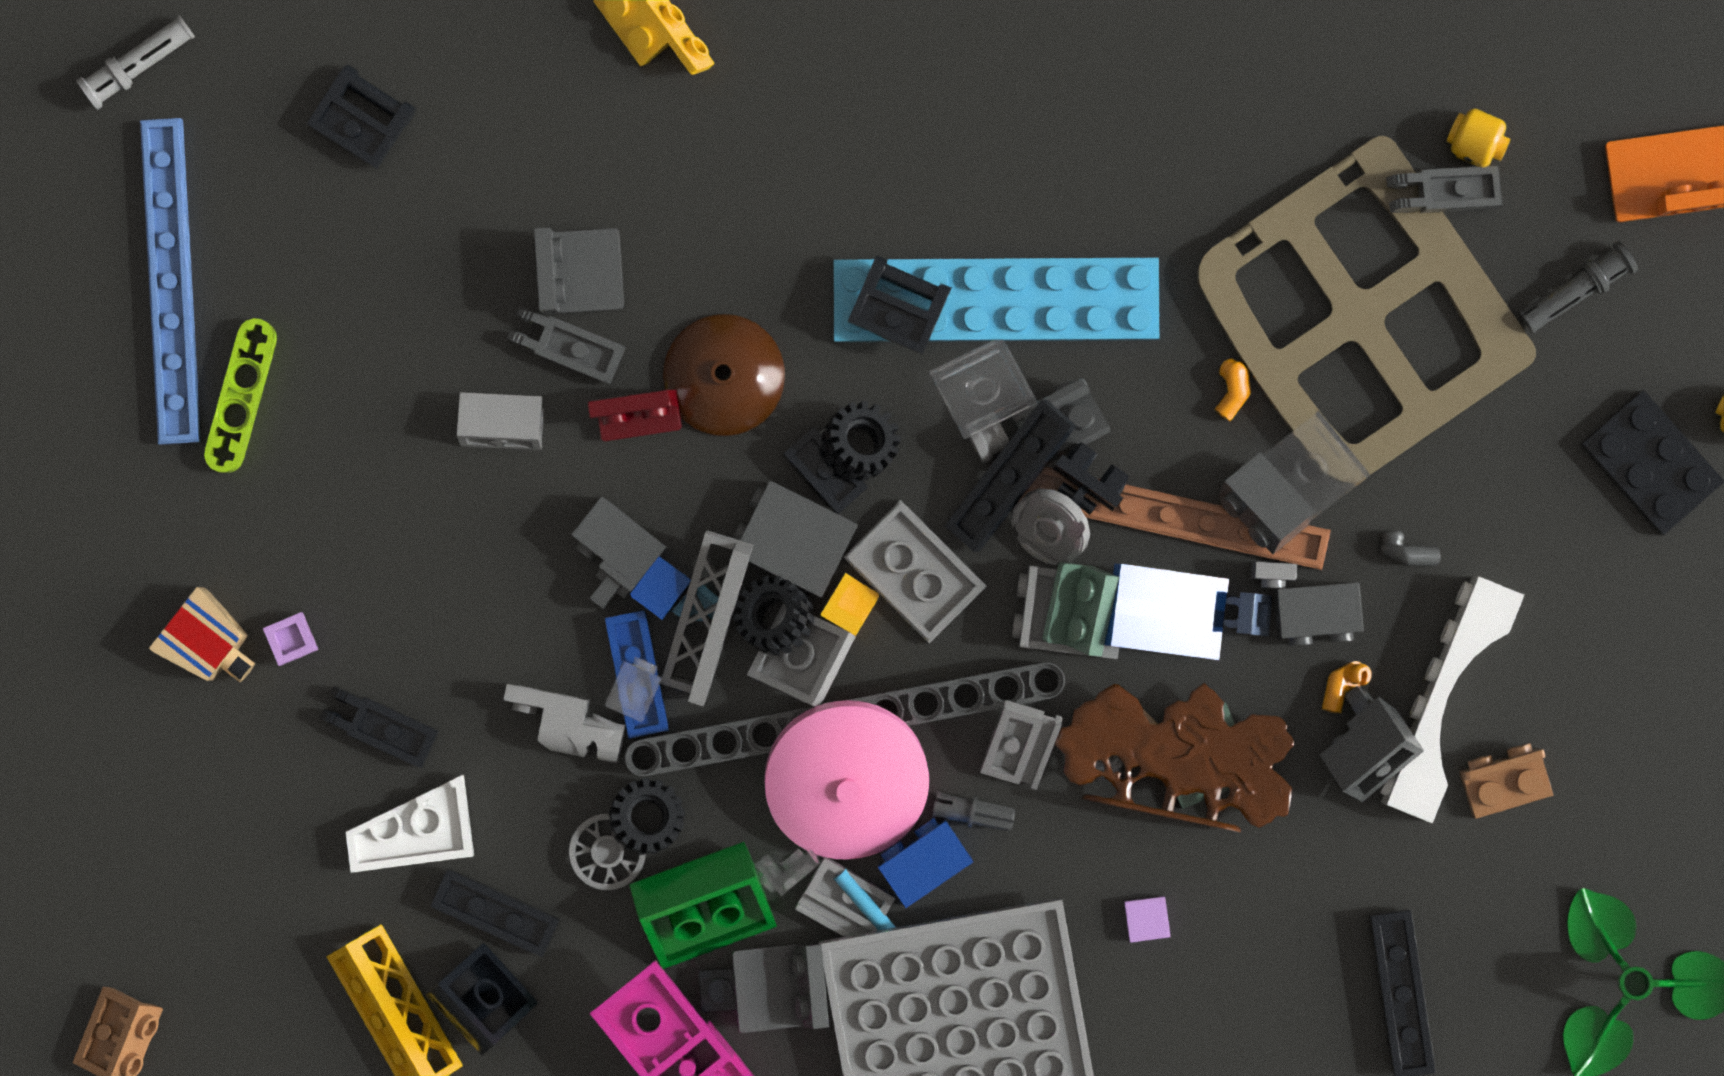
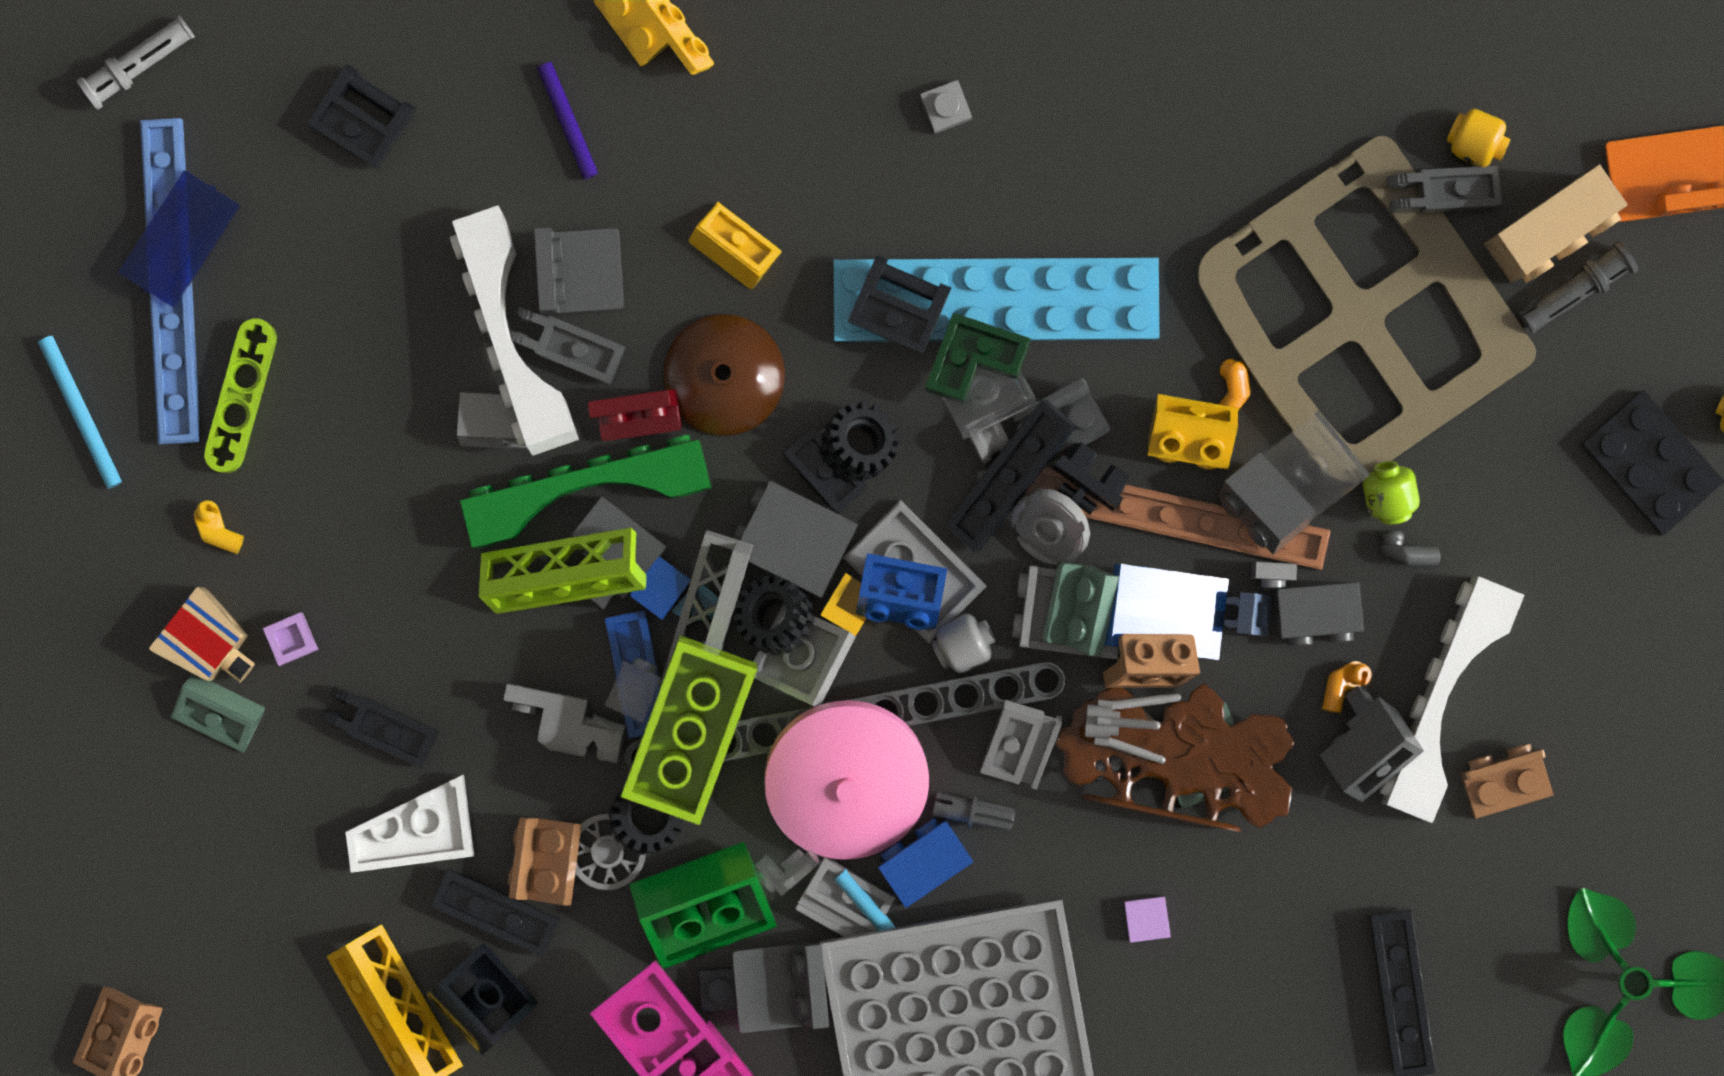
none -> medium azure bar [38,336,122,489]
none -> clear blue piece [118,170,241,308]
none -> sand green slope [170,674,265,753]
none -> yellow arm [194,500,244,555]
none -> white arch [450,205,579,456]
none -> green arch [460,435,712,549]
none -> lime fence [479,527,647,614]
none -> medium nougat bracket [508,817,582,906]
none -> dark purple bar [537,62,599,180]
none -> lime brick [621,635,757,825]
none -> yellow slope [689,202,782,289]
none -> blue bracket [856,553,948,630]
none -> light grey plate [920,80,972,134]
none -> dark green plate [925,313,1031,404]
none -> light grey head [932,614,996,674]
none -> light grey plant [1085,694,1181,764]
none -> medium nougat bracket [1103,634,1200,688]
none -> yellow brick [1147,394,1238,470]
none -> lime head [1362,461,1420,525]
none -> tan brick [1483,165,1628,283]

